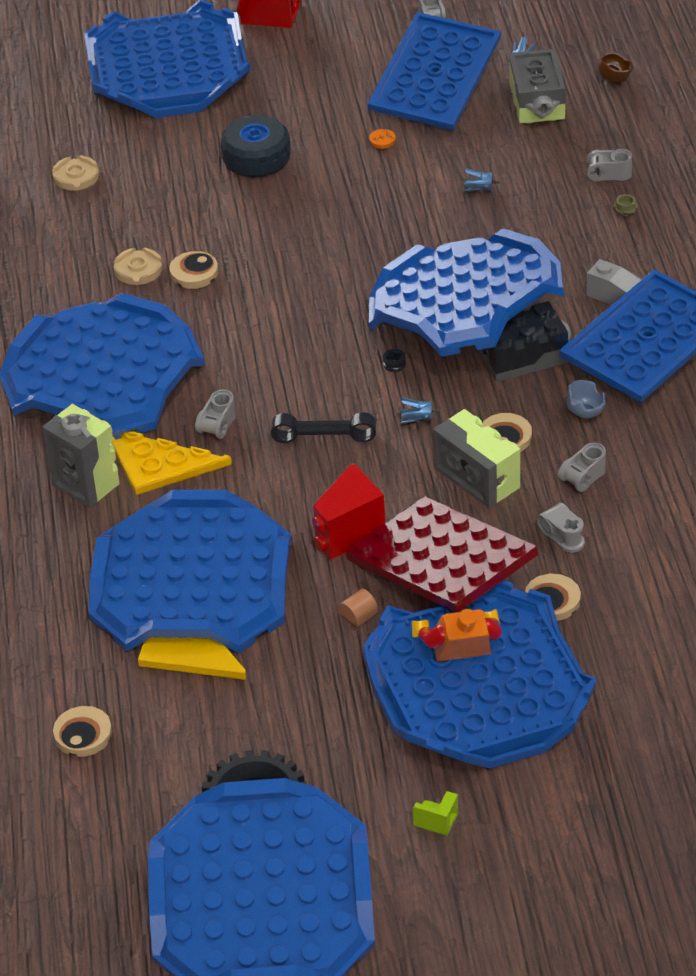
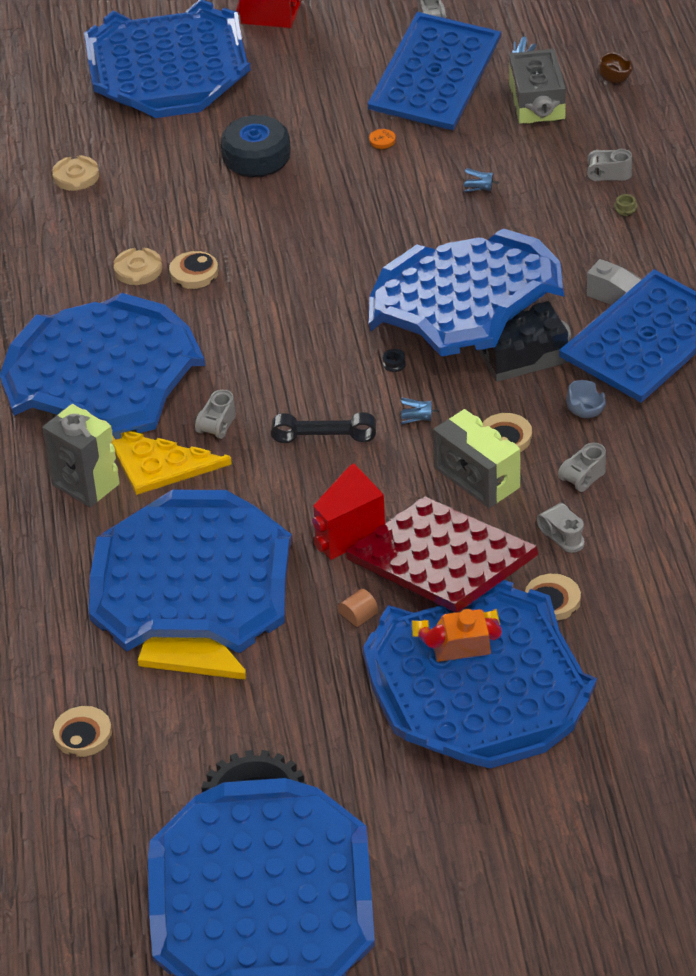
lime panel [413,791,458,836] -> none

